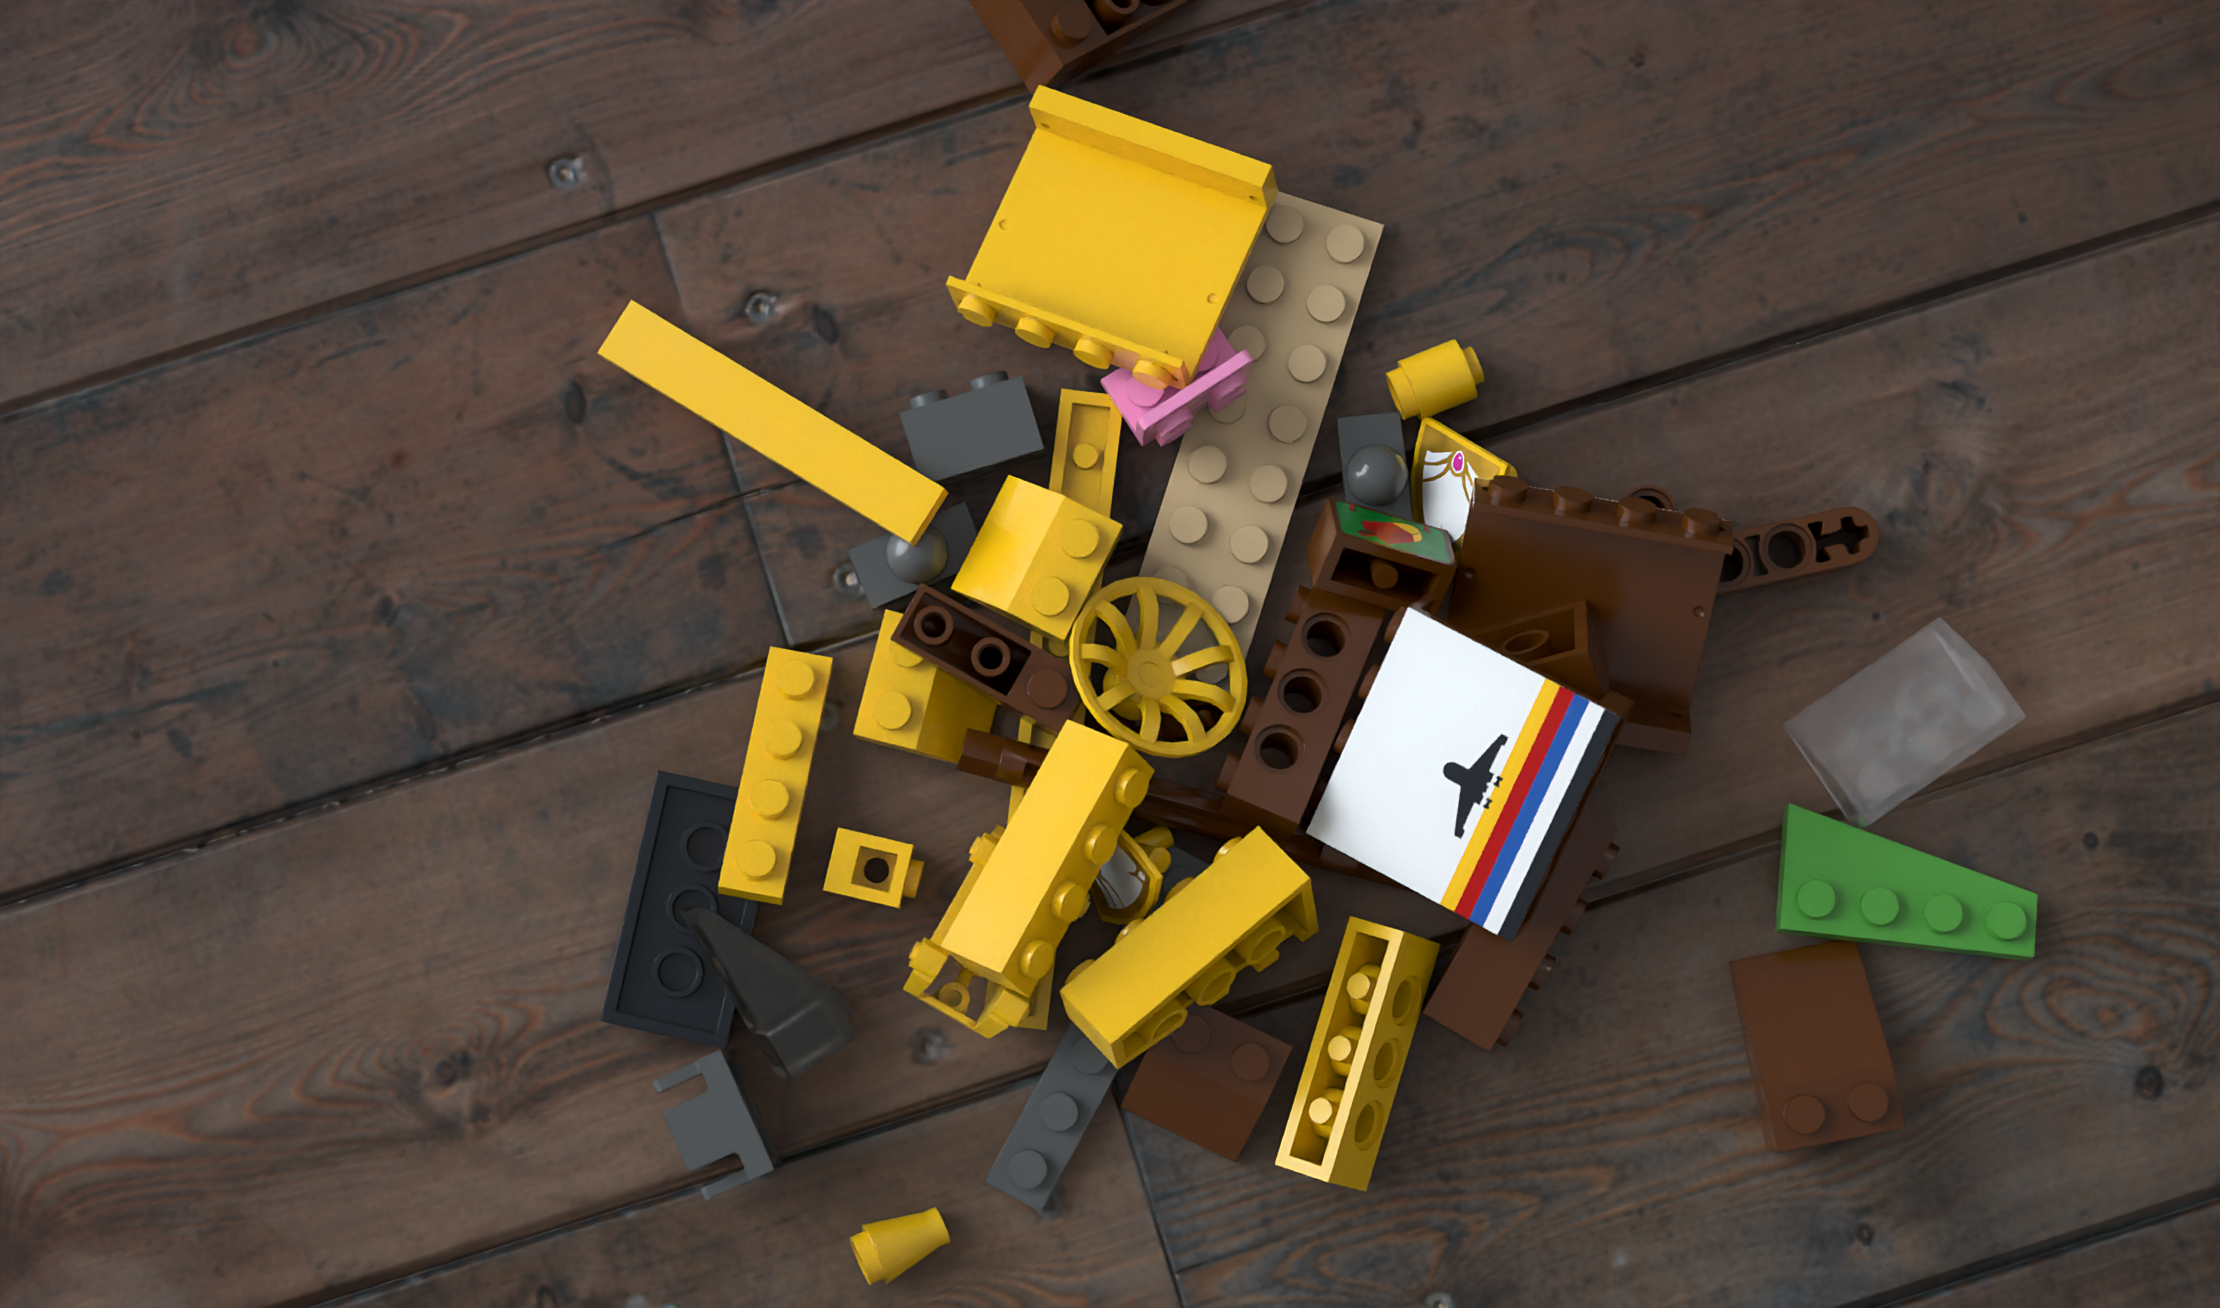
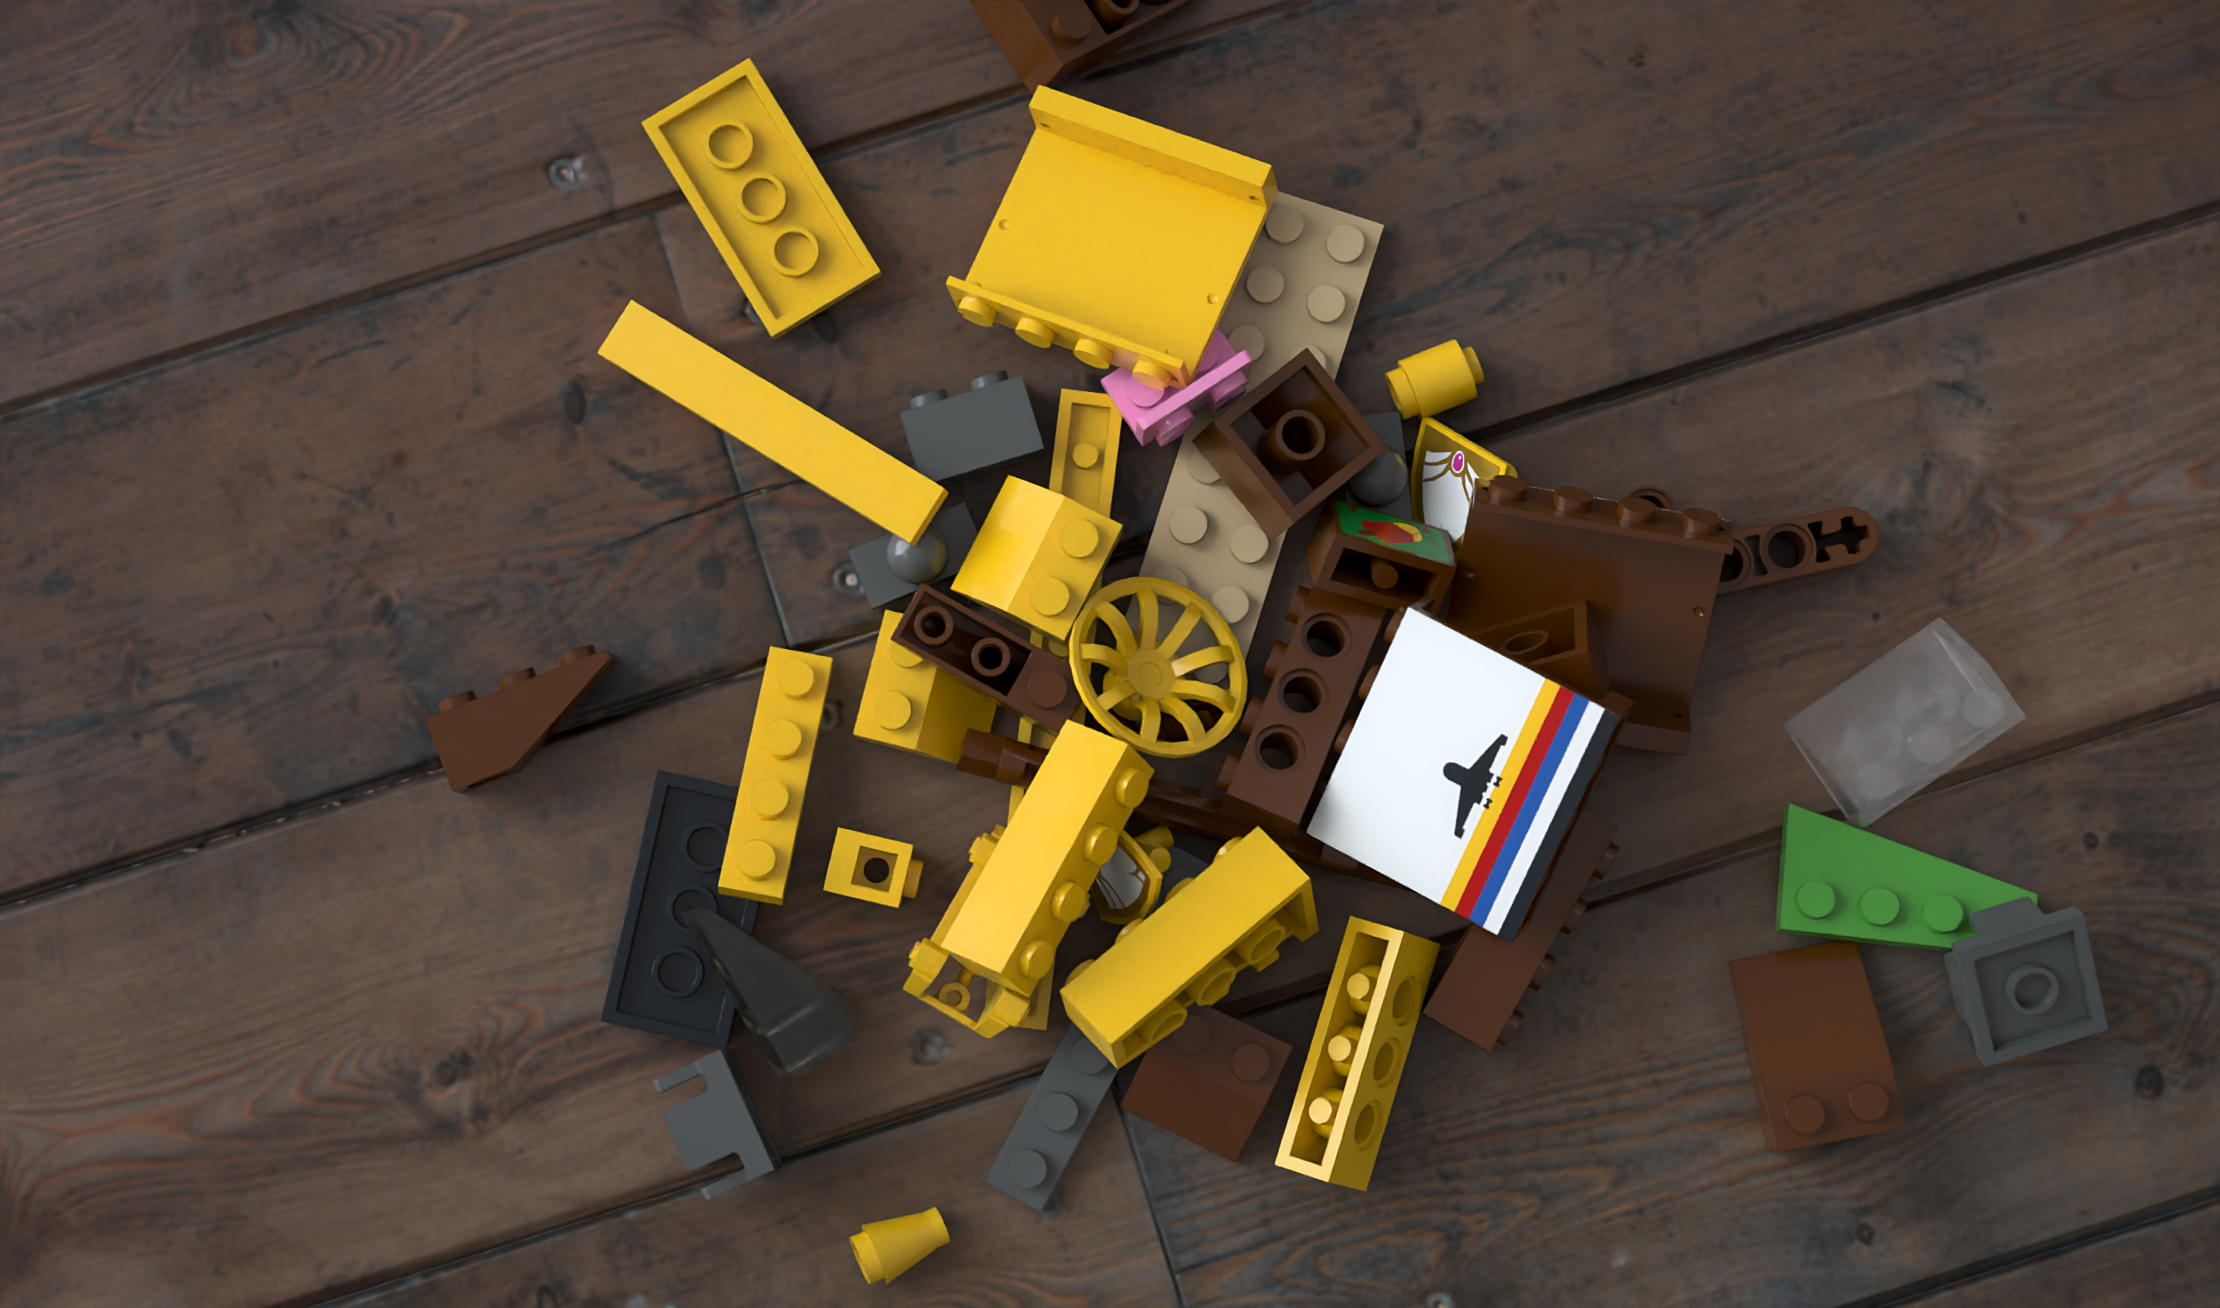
none -> reddish brown slope [426,644,617,794]
none -> yellow plate [641,57,882,341]
none -> reddish brown slope [1192,348,1387,541]
none -> dark grey panel [1944,897,2108,1067]

